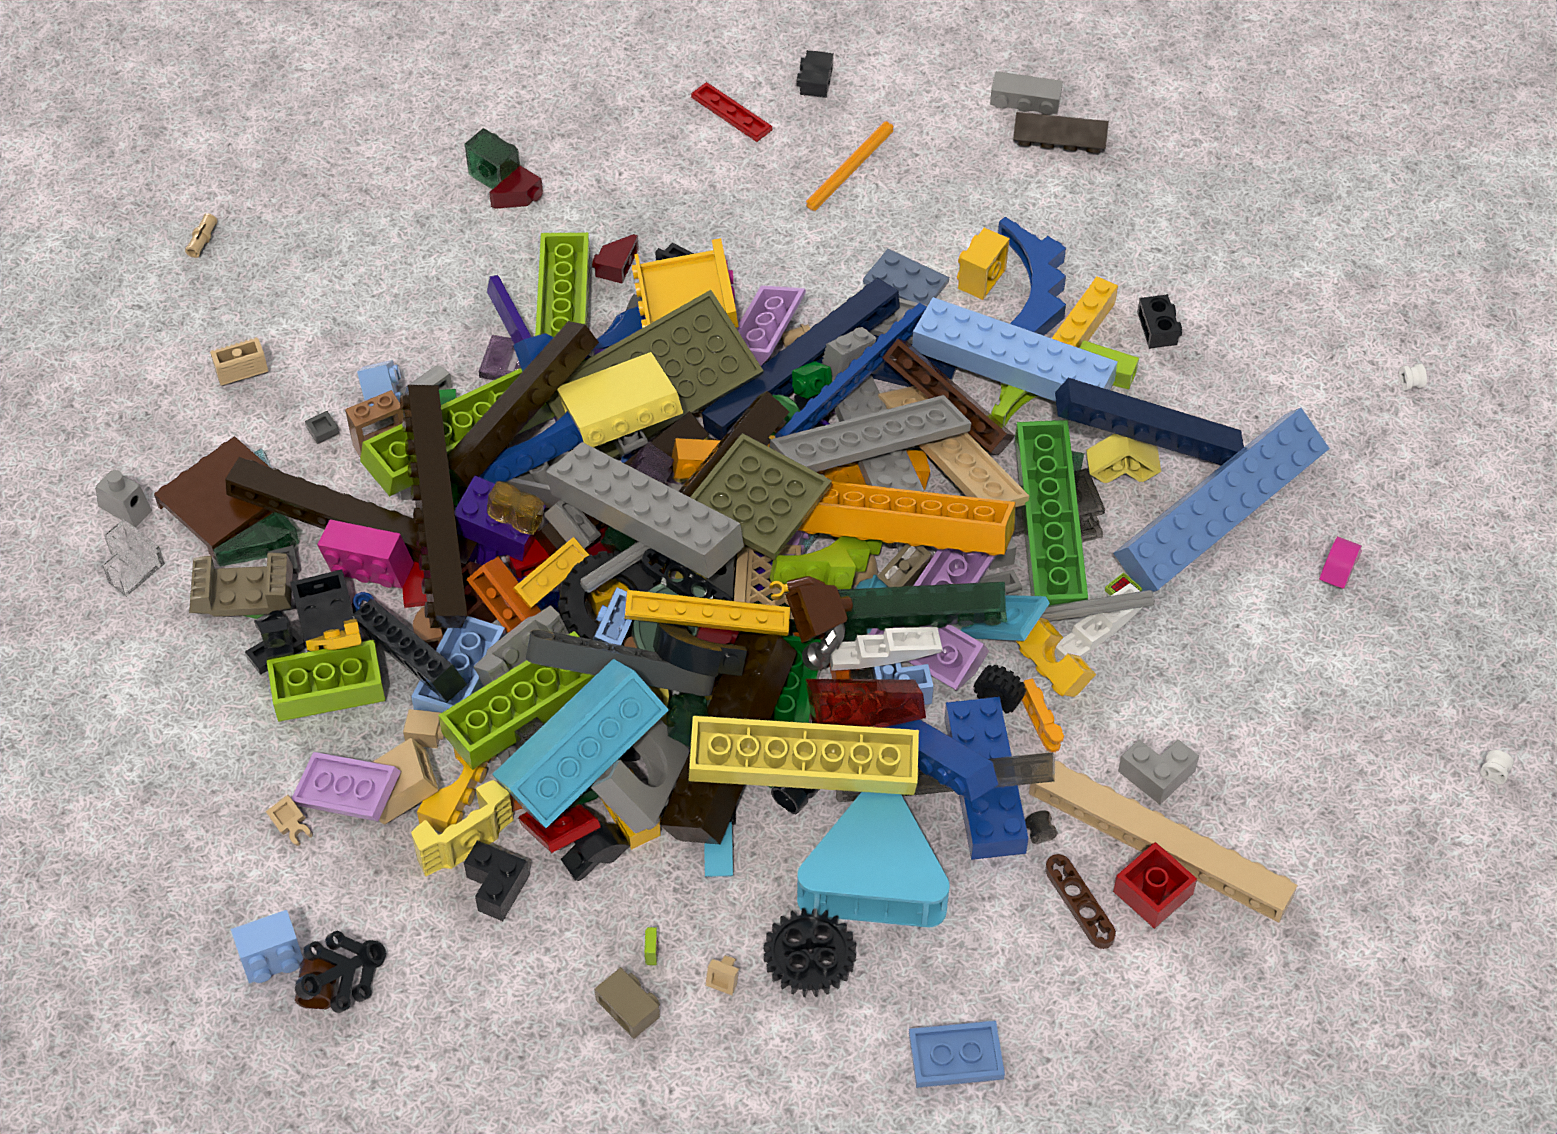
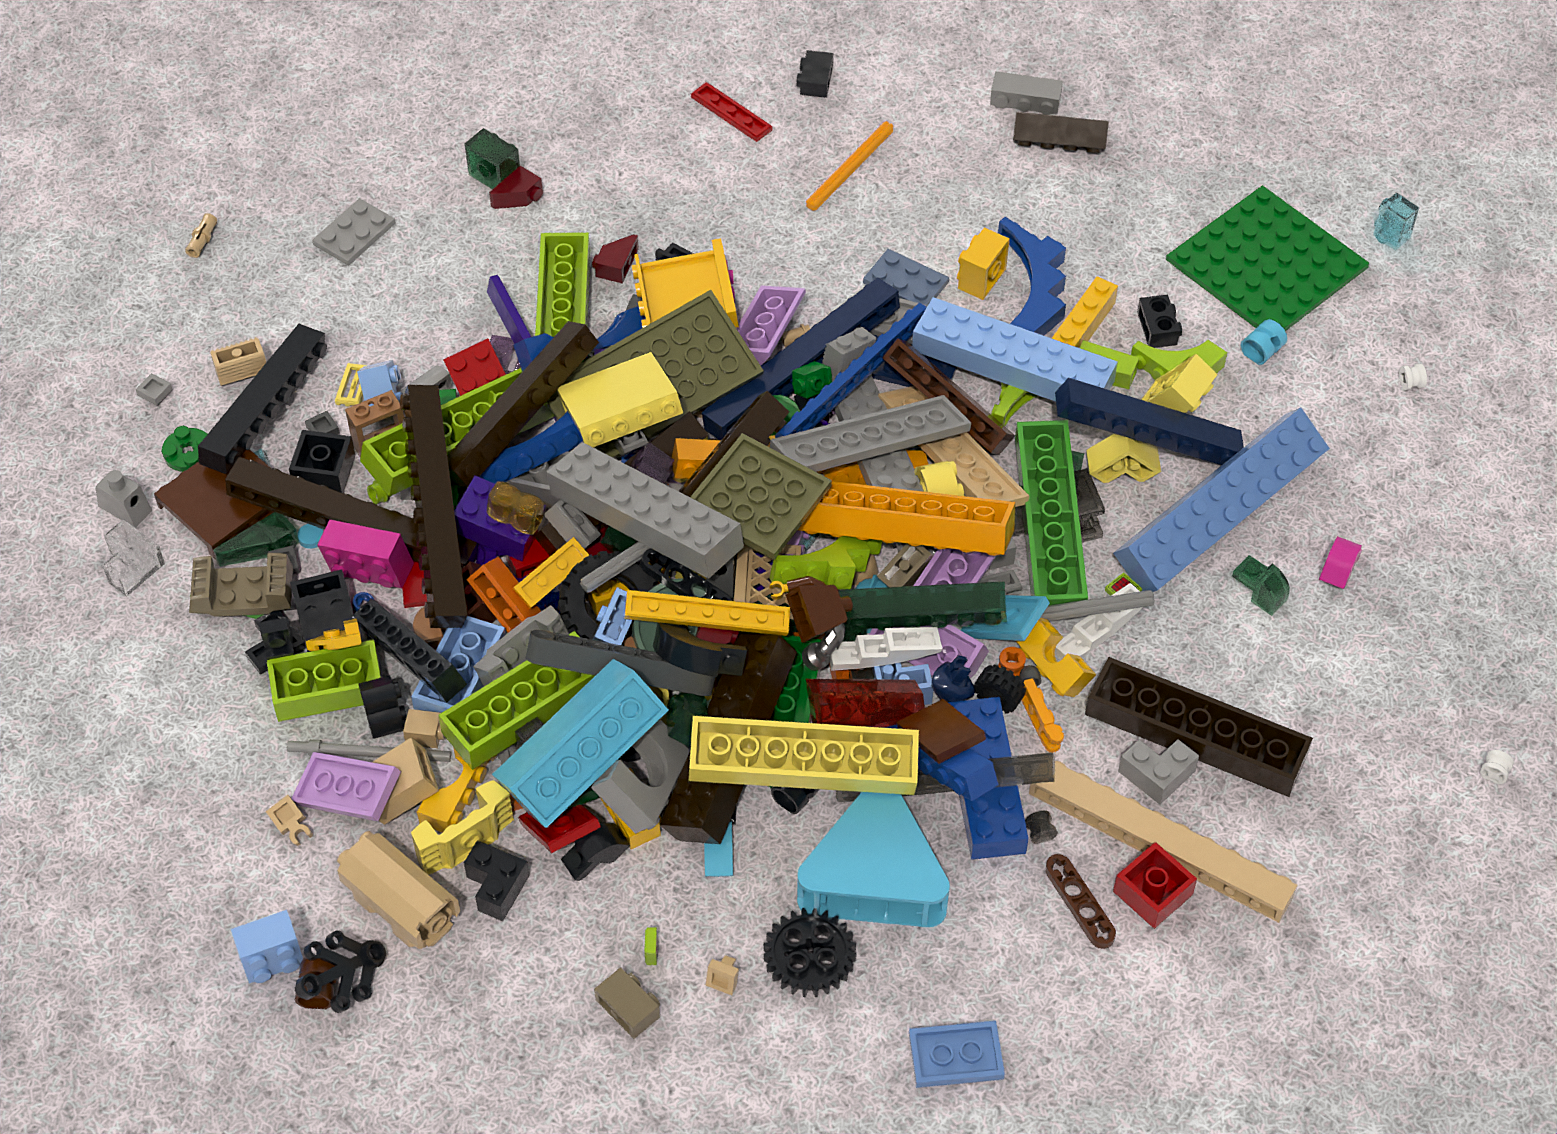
none -> light grey plate [136,373,173,406]
none -> green plate [161,426,207,472]
none -> black brick [198,323,327,474]
none -> light grey bar [287,739,451,762]
none -> black brick [289,430,355,493]
none -> medium azure tile [298,524,323,549]
none -> light grey plate [312,198,396,266]
none -> light yellow tile [335,363,367,407]
none -> tan brick [337,831,460,949]
none -> black brick [358,675,407,739]
none -> lime plate [367,480,389,504]
none -> red brick [443,338,506,396]
none -> reddish brown tile [896,699,986,764]
none -> light yellow brick [914,461,964,496]
none -> dark blue piece [931,655,976,702]
none -> orange wheel [998,647,1026,676]
none -> dark grey hinge [1019,665,1042,686]
none -> dark brown brick [1085,656,1313,797]
none -> lime arch [1131,340,1228,380]
none -> light yellow brick [1141,354,1218,413]
none -> green plate [1166,185,1370,331]
none -> clear green brick [1232,555,1290,616]
none -> medium azure wheel [1241,319,1287,365]
none -> clear light blue brick [1373,192,1419,251]

